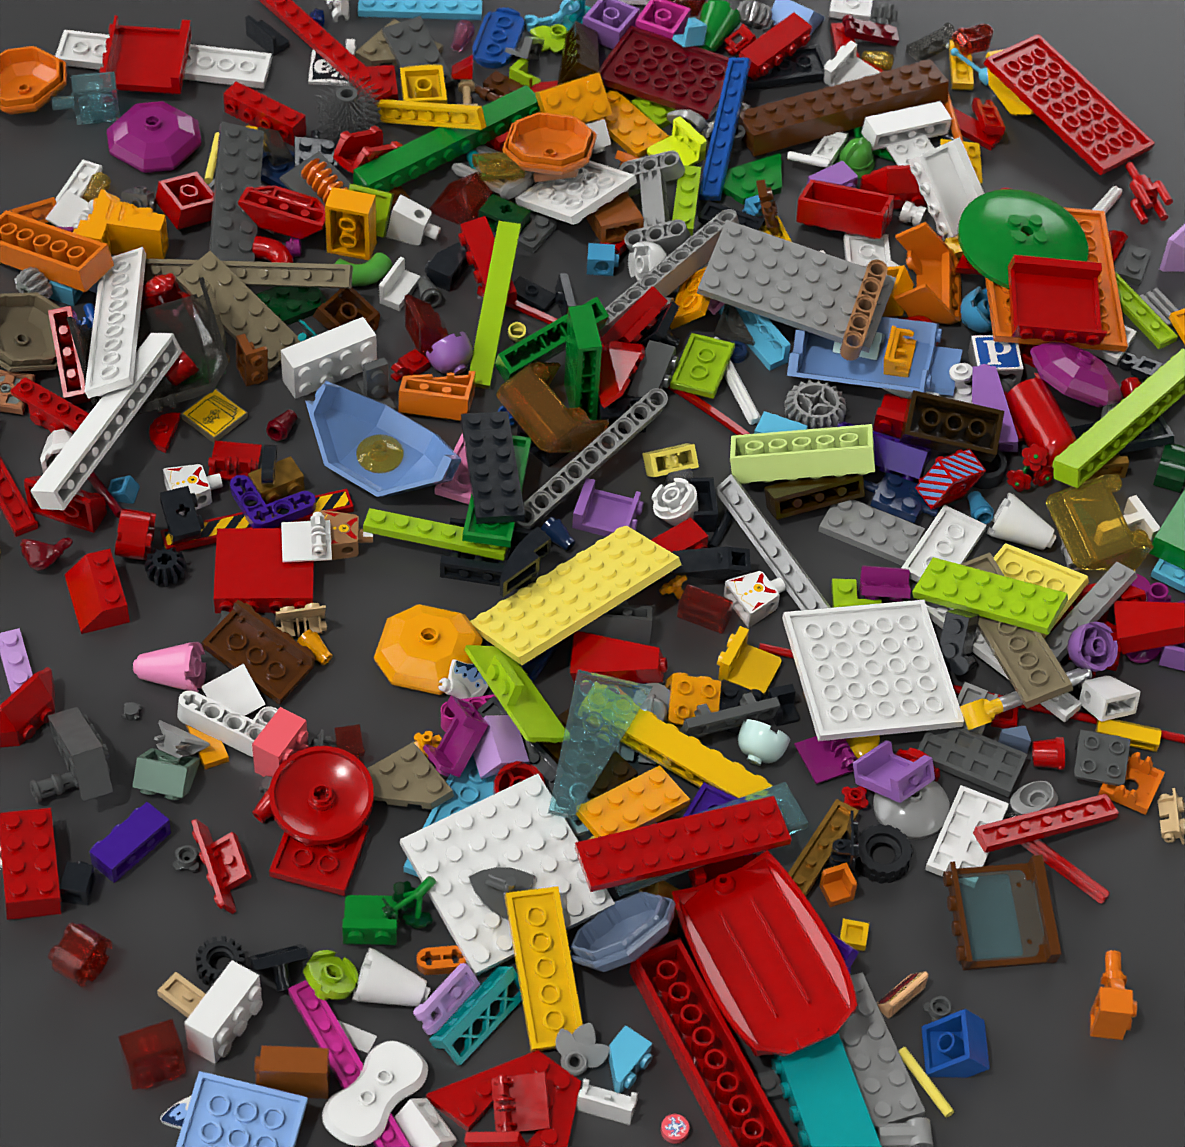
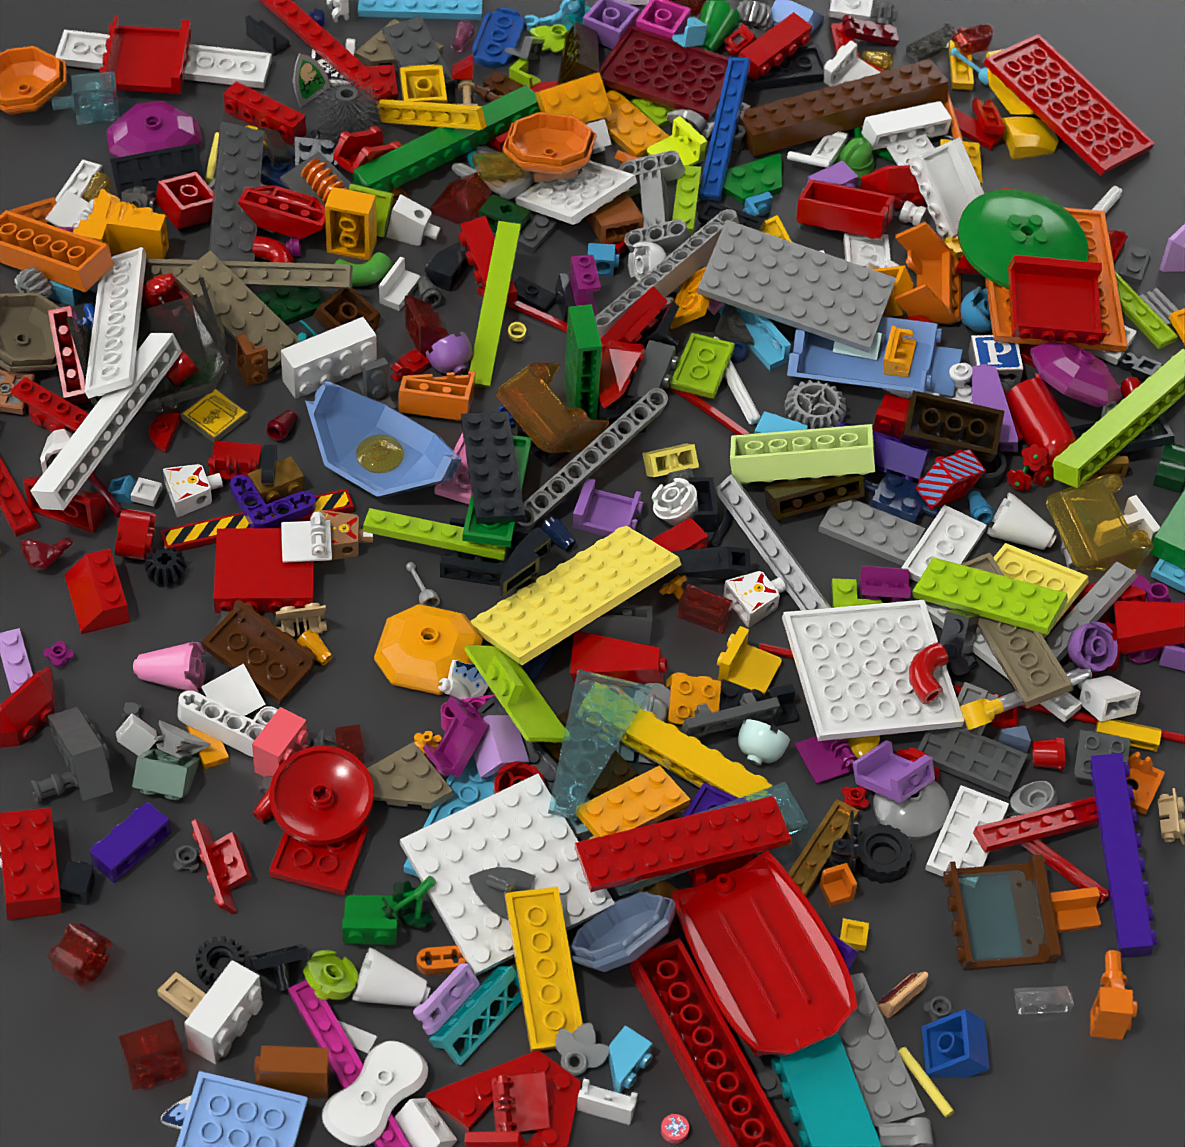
black brick [160,486,204,545] -> none
green brick [495,297,609,385] -> none
reddish brown plate [756,179,780,235] -> none
medium nougat beam [840,259,888,361] -> none
red plant [1125,162,1173,225] -> none
none -> magenta plate [43,641,74,667]
none -> black plate [110,143,205,200]
none -> white panel [116,713,157,756]
none -> white plate [130,477,162,507]
none -> shield [292,53,331,107]
none -> light grey hinge [406,562,440,608]
none -> magenta panel [570,255,601,316]
none -> red cylinder [909,642,948,704]
none -> yellow slope [1002,117,1059,160]
none -> clear slope [1014,986,1074,1014]
none -> orange panel [1050,887,1101,933]
none -> dark purple brick [1090,753,1157,958]

